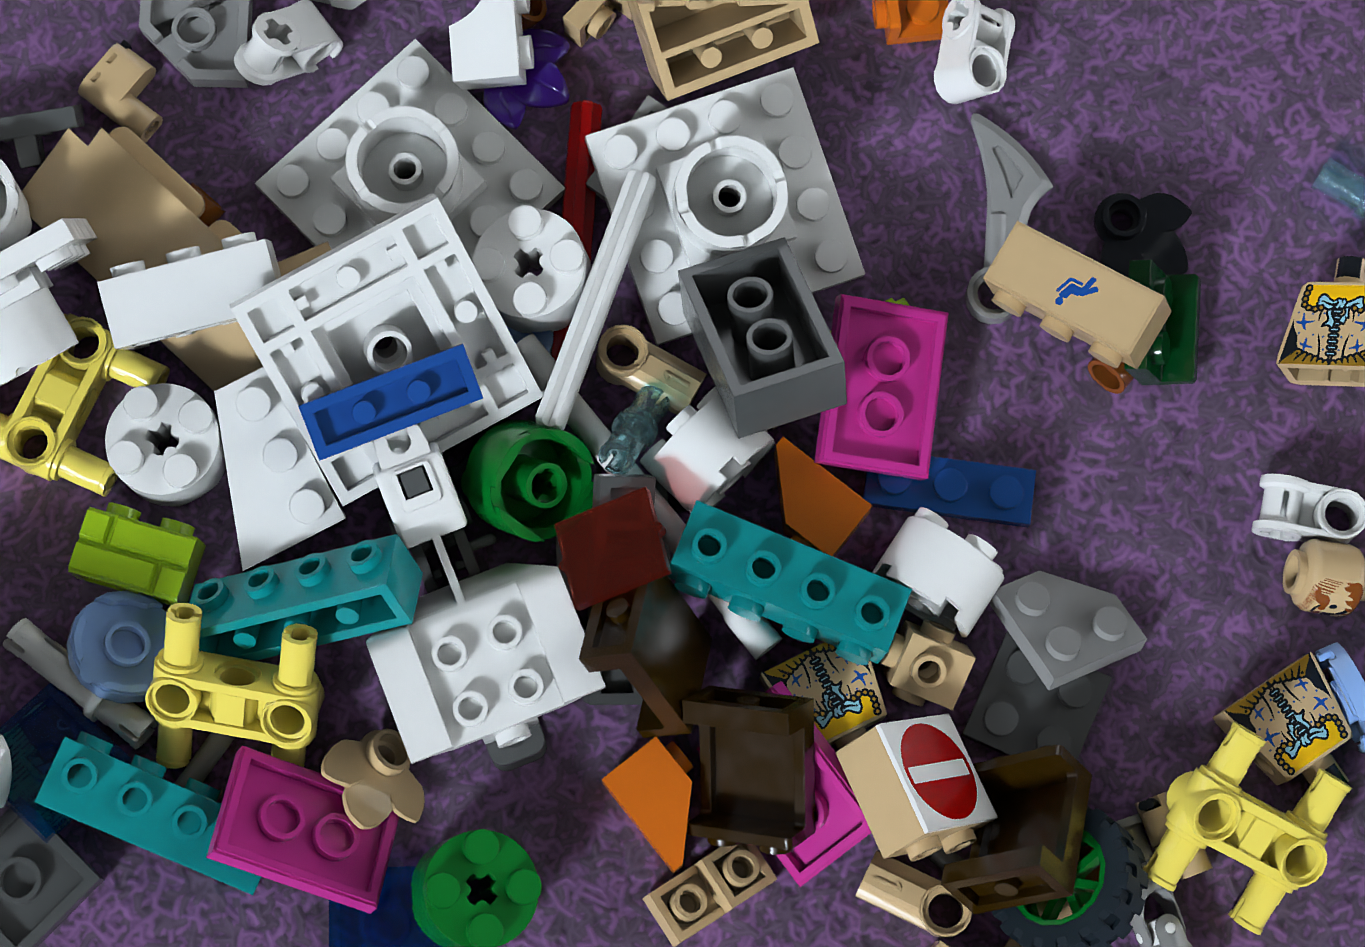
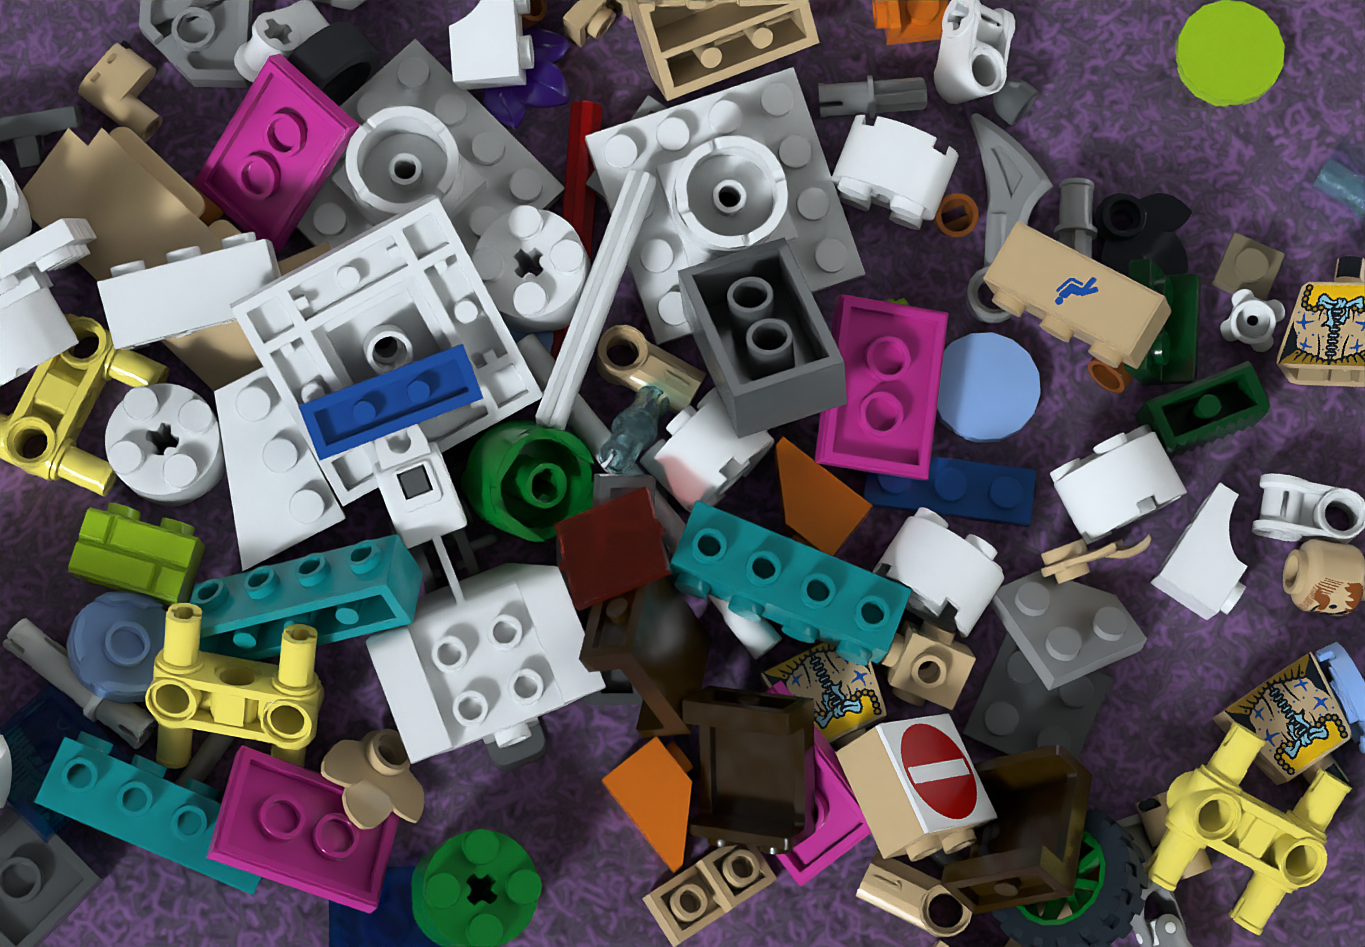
none -> dark pink tile [193,54,360,253]
none -> black tyre [287,22,381,107]
none -> light grey axle [818,75,927,119]
none -> white brick [831,115,959,230]
none -> dark orange hinge [932,193,979,237]
none -> light blue tile [936,332,1041,443]
none -> dark grey hinge [992,78,1040,126]
none -> tan plate [1041,534,1151,584]
none -> white brick [1050,424,1187,545]
none -> light grey axle [1053,177,1098,258]
none -> dark green brick [1135,361,1271,460]
none -> white arch [1150,483,1248,620]
none -> lime tile [1175,0,1285,107]
none -> dark tan plate [1210,232,1285,301]
none -> white plate [1220,289,1285,352]

